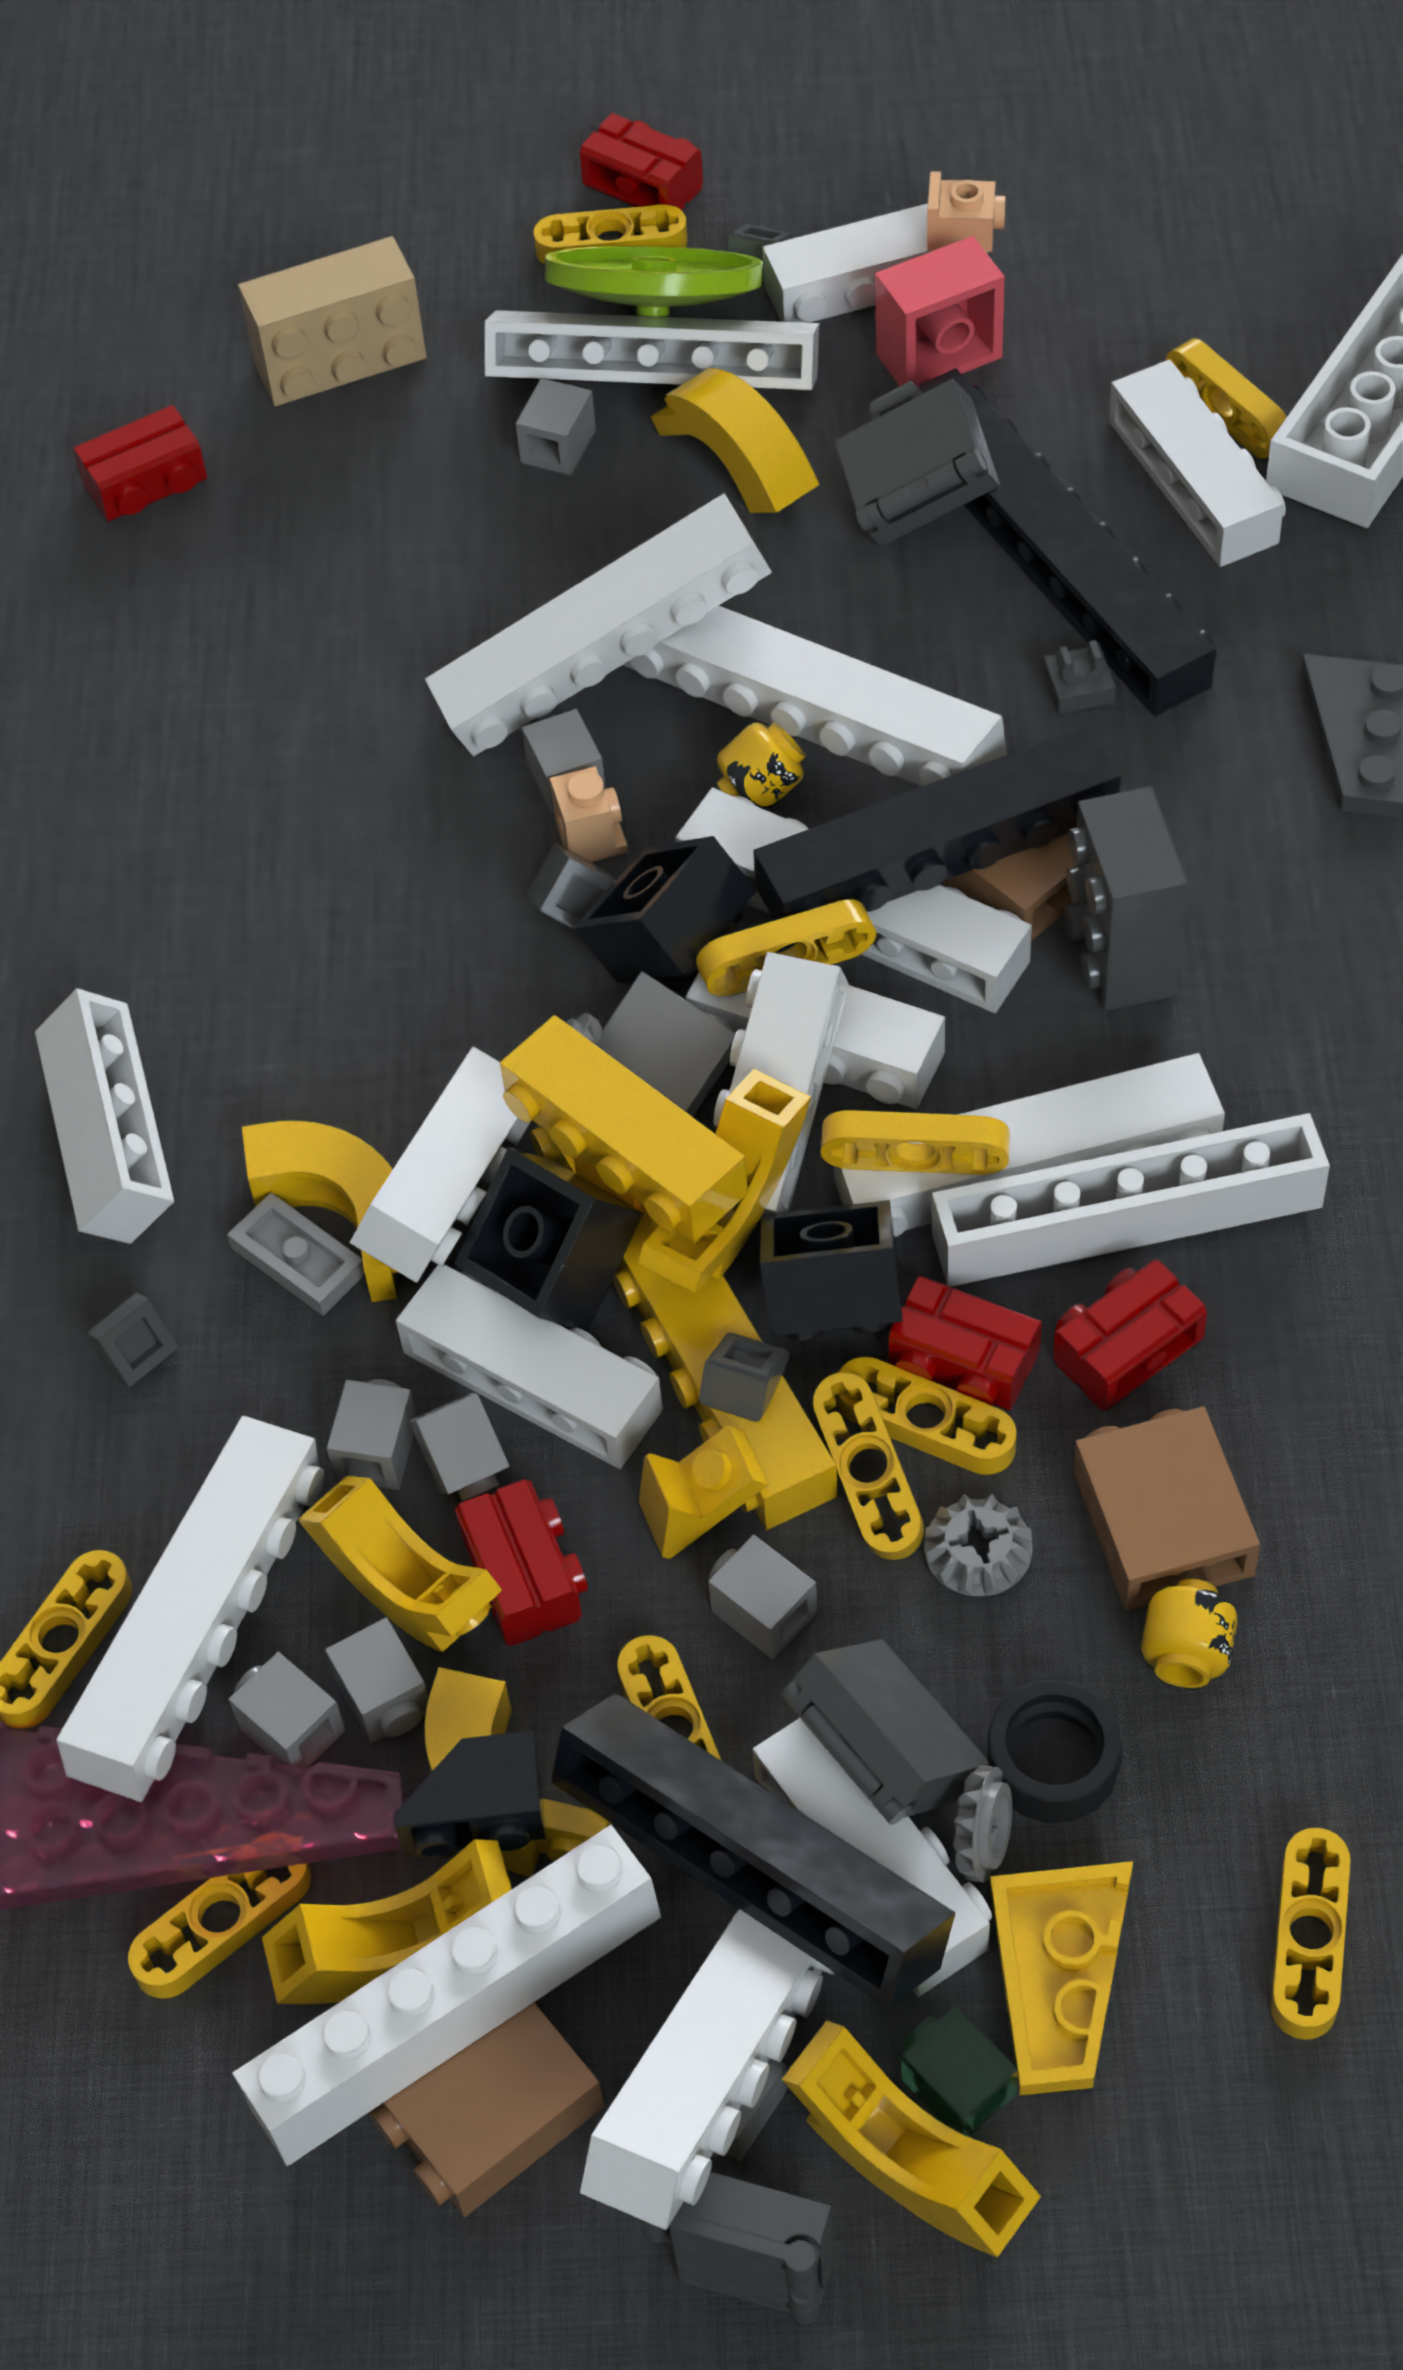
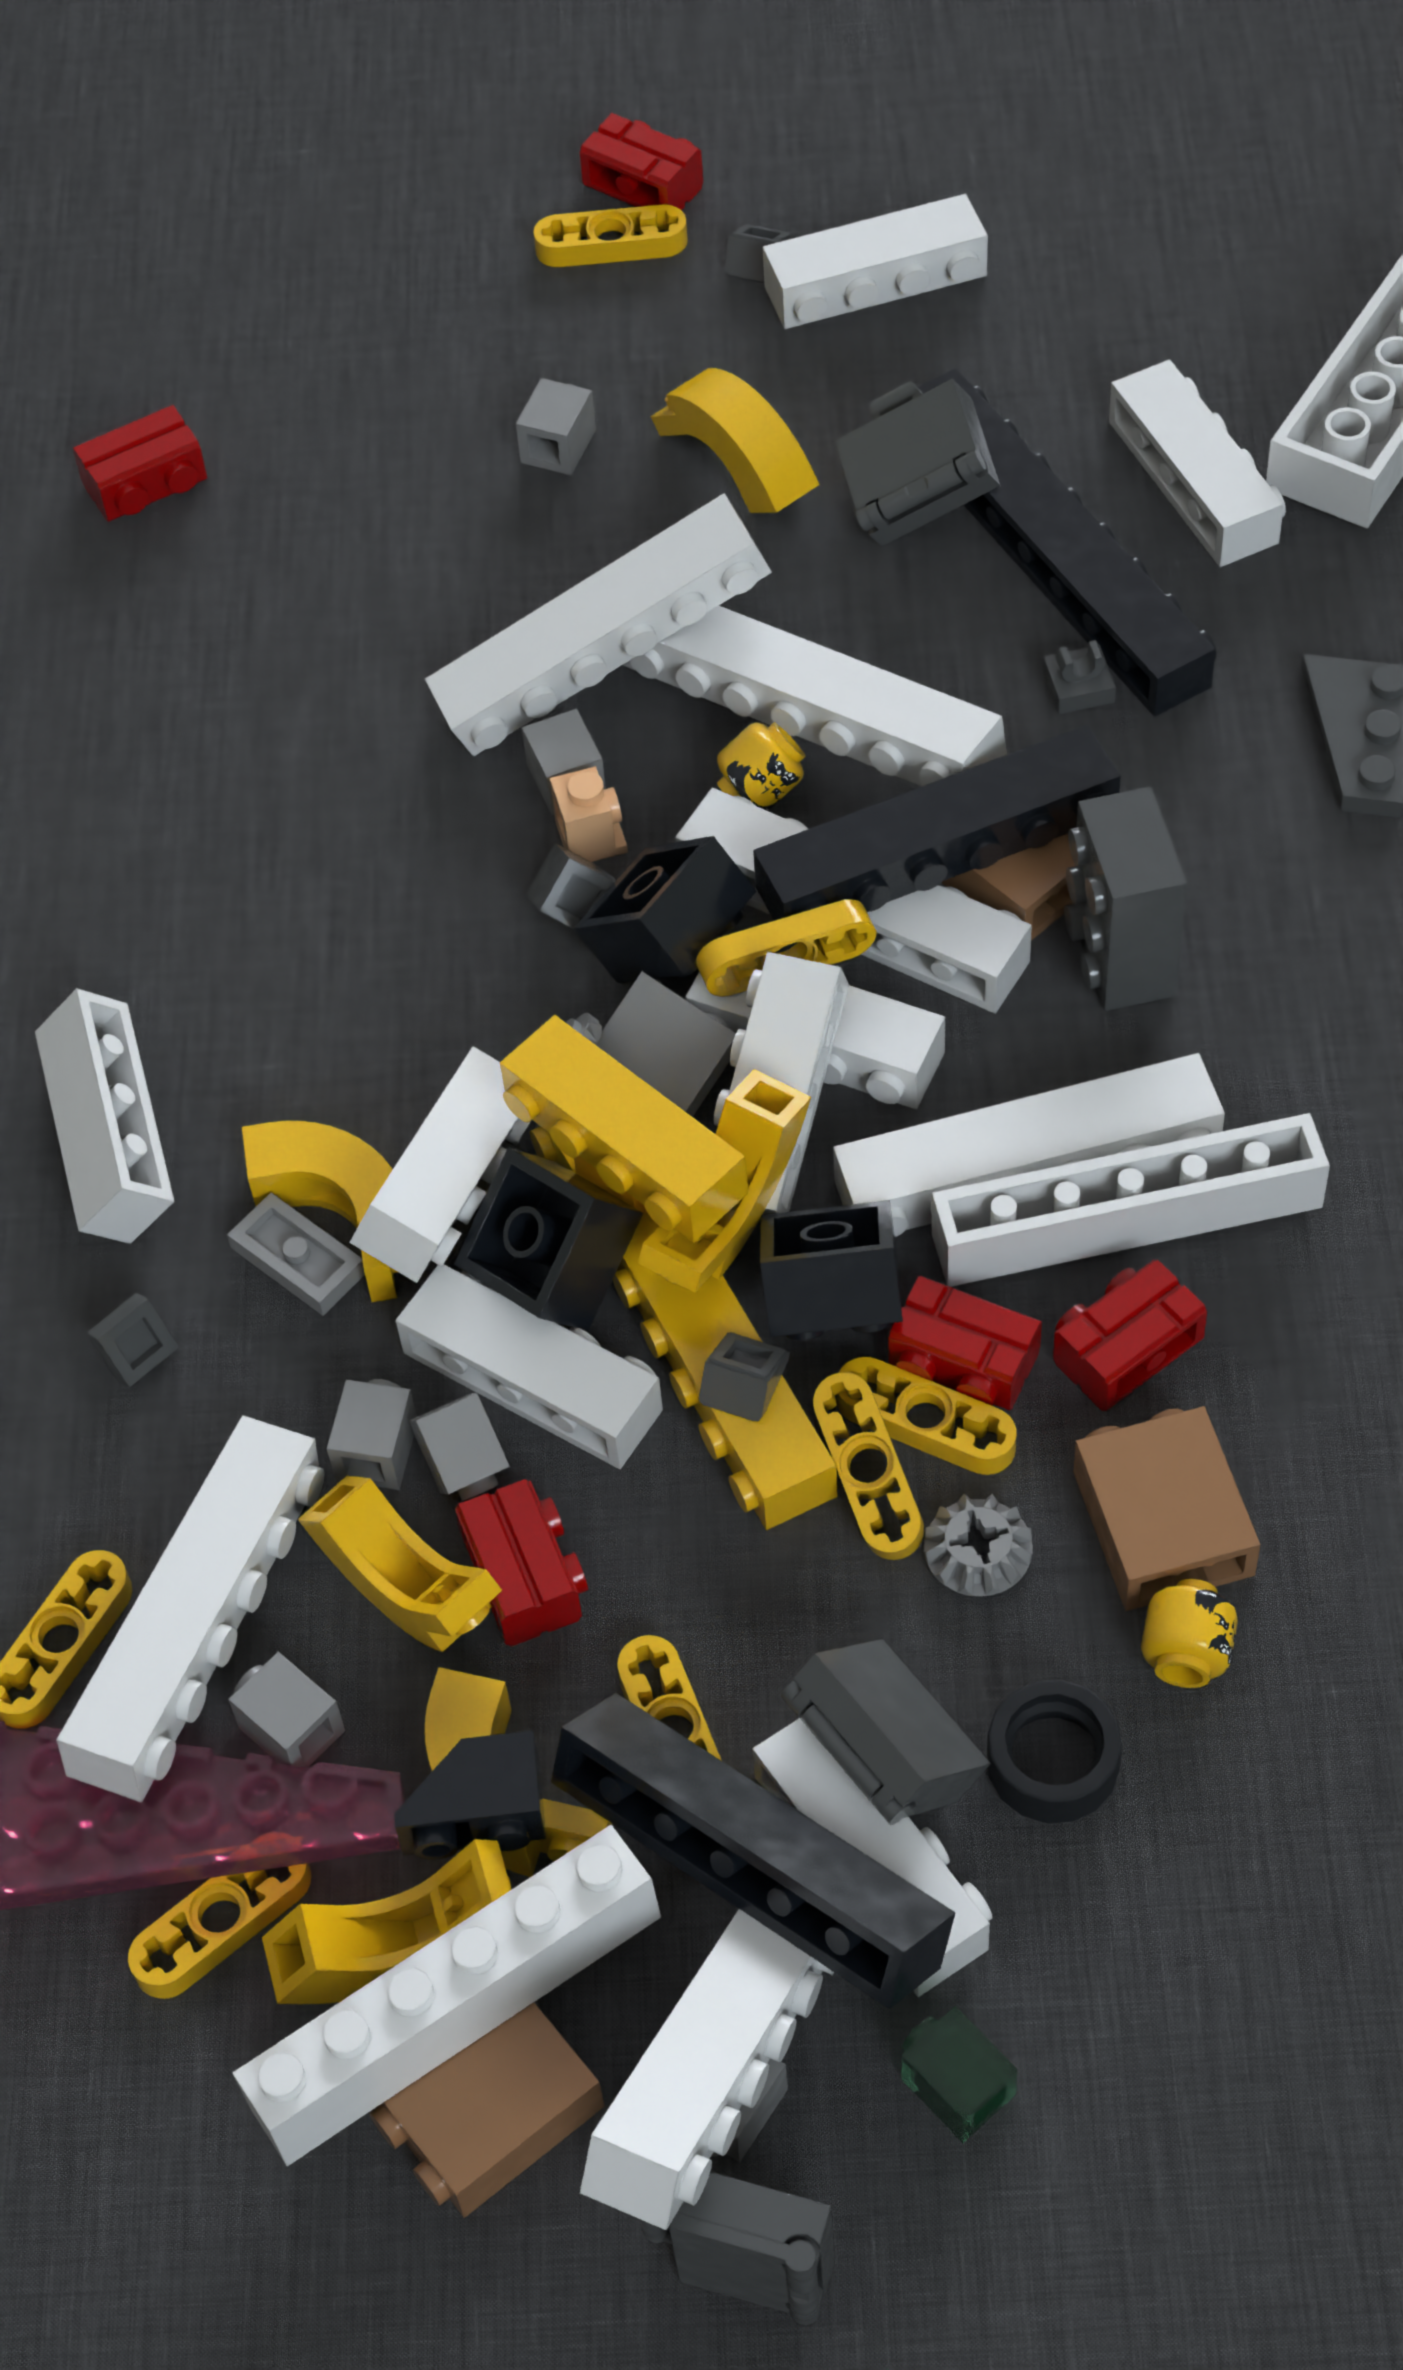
tan brick [238,236,427,407] -> none
light grey brick [325,1617,429,1744] -> none
white brick [485,310,819,390] -> none
lime dish [545,246,763,317] -> none
yellow slope [638,1425,768,1559] -> none
light grey brick [708,1534,818,1660] -> none
yellow arch [782,2020,1041,2257] -> none
yellow beam [820,1110,1010,1175] -> none
coral brick [875,236,1005,386] -> none
light nougat brick [927,171,1006,252] -> none
light grey gear [953,1765,1012,1882] -> none
yellow wing [990,1861,1133,2096] -> none
yellow beam [1166,338,1287,459] -> none
yellow beam [1271,1828,1351,2040] -> none

